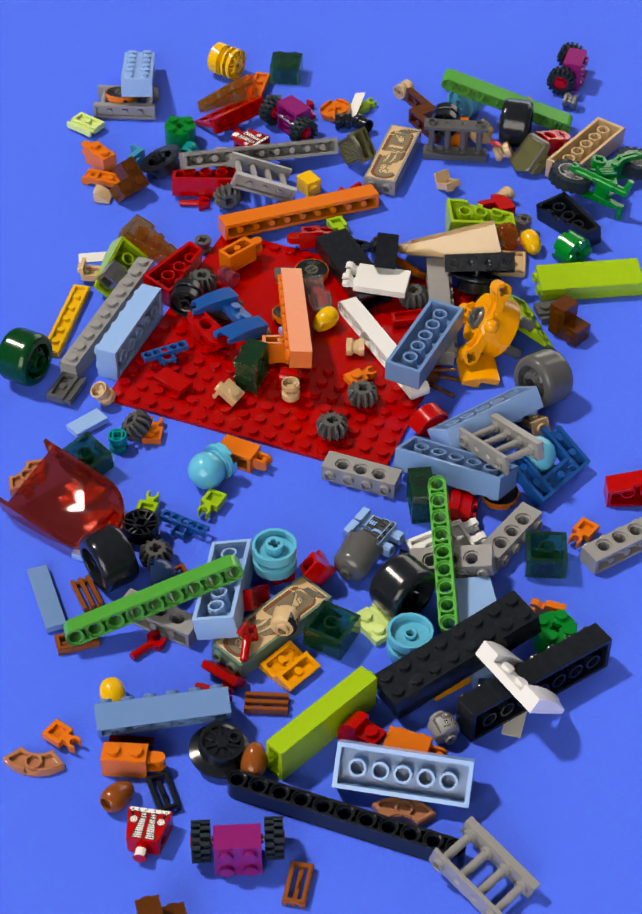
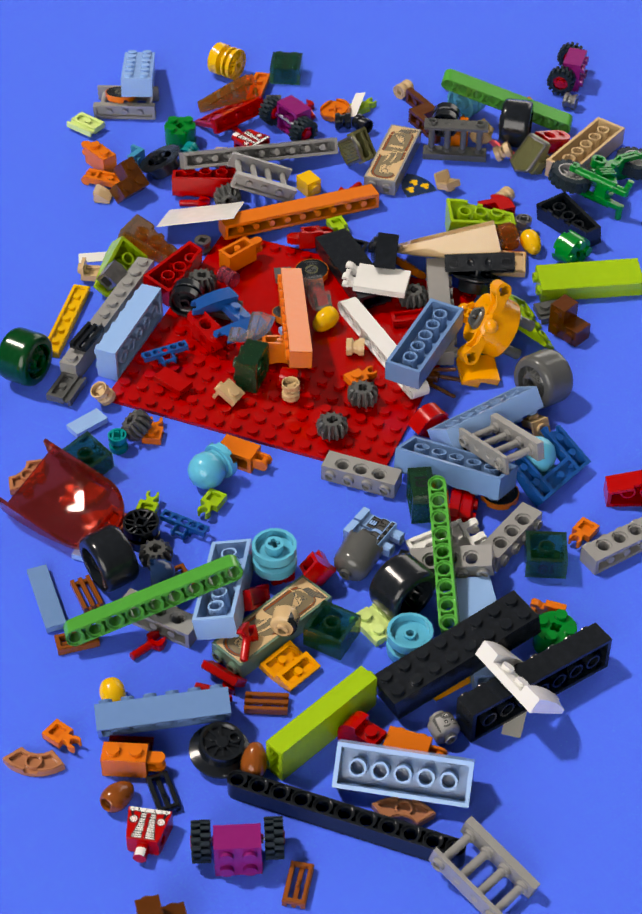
none -> black tile [69,321,104,352]
none -> white sticker [156,201,245,227]
none -> clear brick [227,312,276,343]
none -> dark blue sticker [402,173,437,197]

